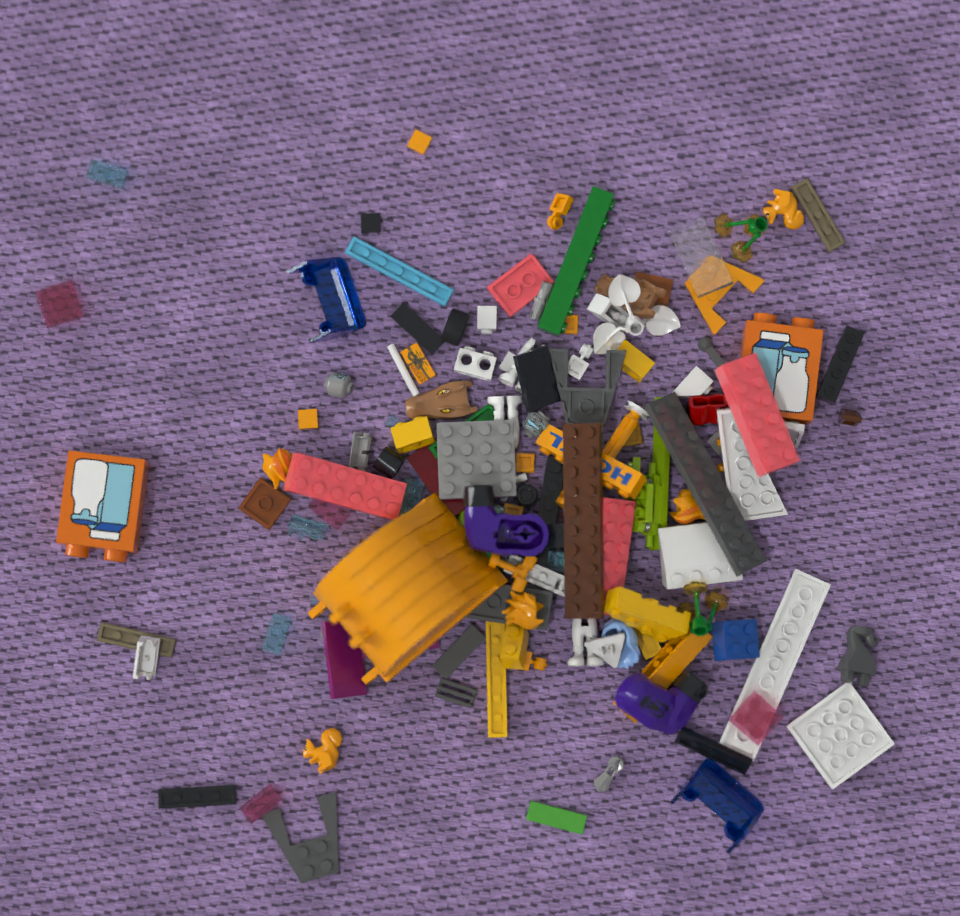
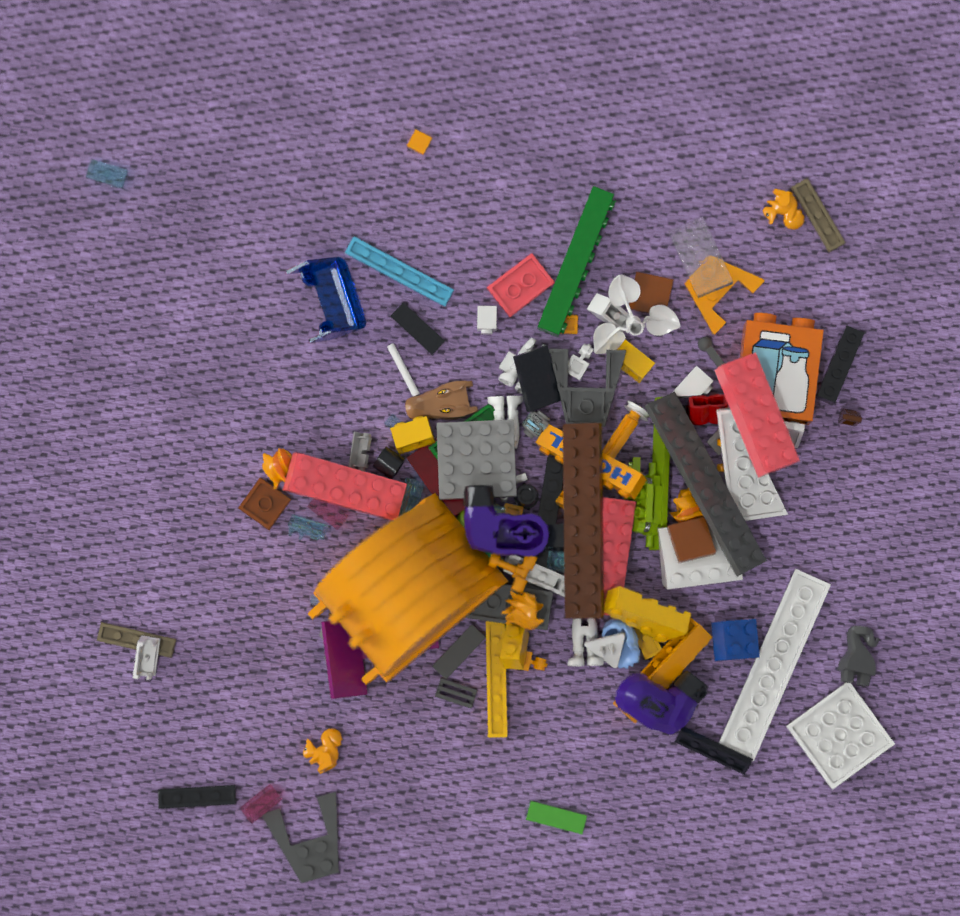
clear pink plate [35,280,84,328] -> none
brick [56,450,150,563] -> none
clear light blue plate [261,613,292,655] -> none
light orange tile [298,409,318,430] -> none
light grey head [324,371,354,398] -> none
black tile [361,213,380,233] -> none
light orange tile [400,342,436,385] -> none
black tyre [441,308,470,346] -> none
white brick [454,346,497,382] -> none
light orange tile [515,453,535,473] -> none
light grey pin [529,281,554,321] -> none
light orange plate [547,193,574,230] -> none
medium nougat animal [594,274,667,319] -> none
light grey piece [594,756,624,792] -> none
pearl gold tile [624,425,643,447] -> none
clear blue windscreen [670,759,764,854] -> none
clear yellow plant [676,581,728,636] -> none
clear yellow plant [714,214,768,263] -> none
clear pink plate [729,691,783,746] -> none
none -> dark orange tile [667,517,716,563]

